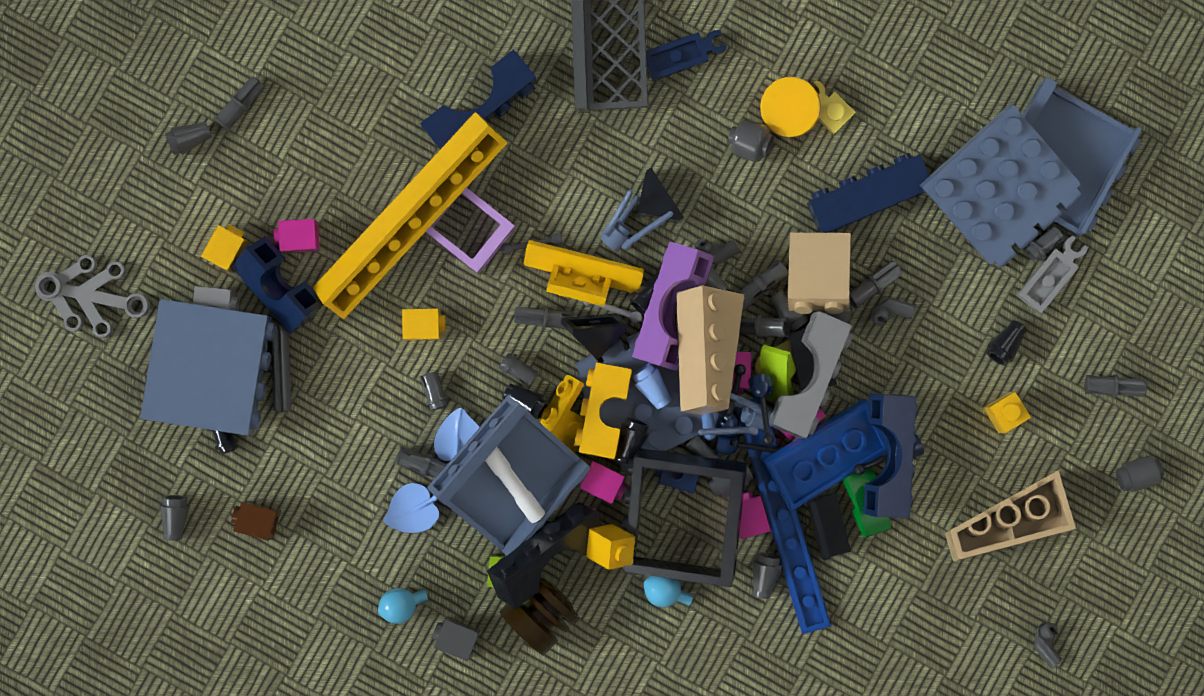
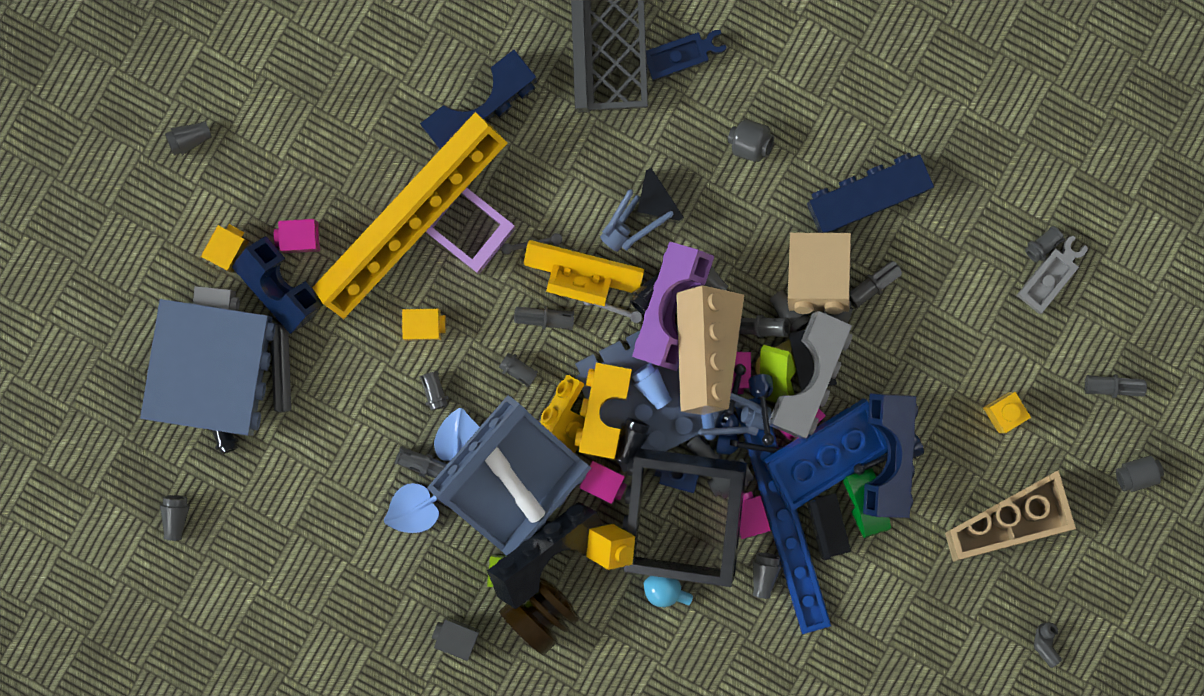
light grey plant [35,255,150,338] -> none
dark grey axle [214,76,265,131] -> none
reddish brown brick [231,501,281,541] -> none
medium azure piece [378,588,428,624] -> none
black cone [502,383,549,421] -> none
black slope [561,314,628,360] -> none
dark grey arm [695,239,740,265] -> none
dark grey pin [737,260,789,312] -> none
yellow tile [760,77,821,137] -> none
light yellow plate [813,81,856,135] -> none
dark grey arm [871,298,916,325] -> none
sand blue hinge [920,103,1082,268] -> none
black cone [986,320,1027,366] -> none
sand blue panel [1023,77,1142,237] -> none

